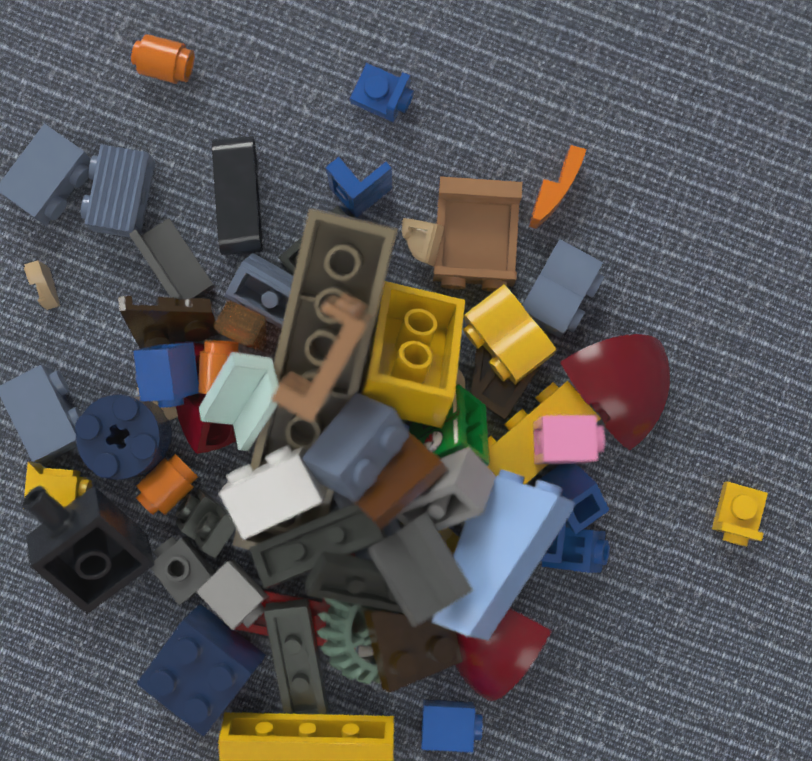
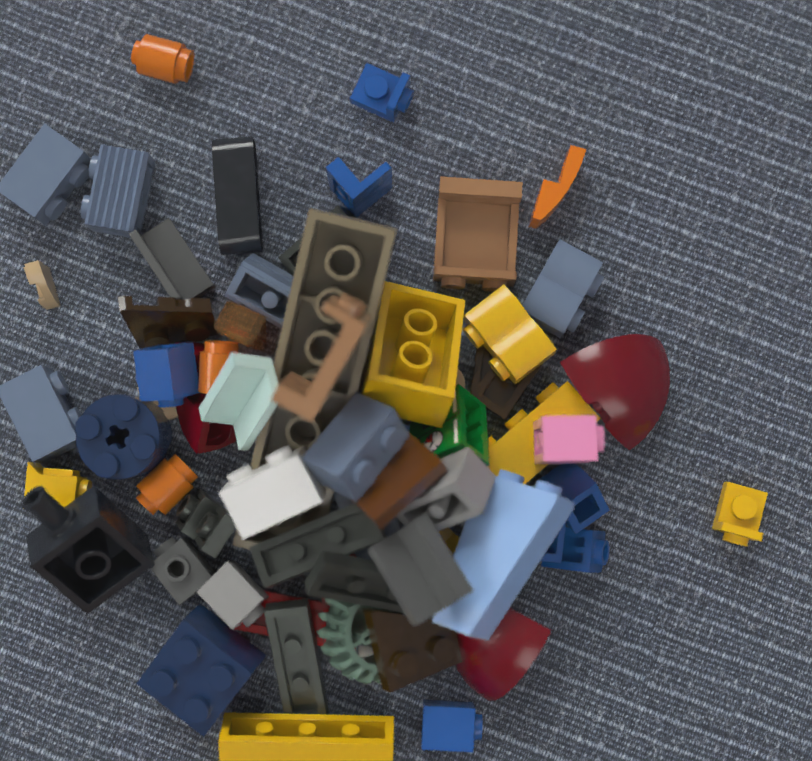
tan tile [402,218,444,266] -> none

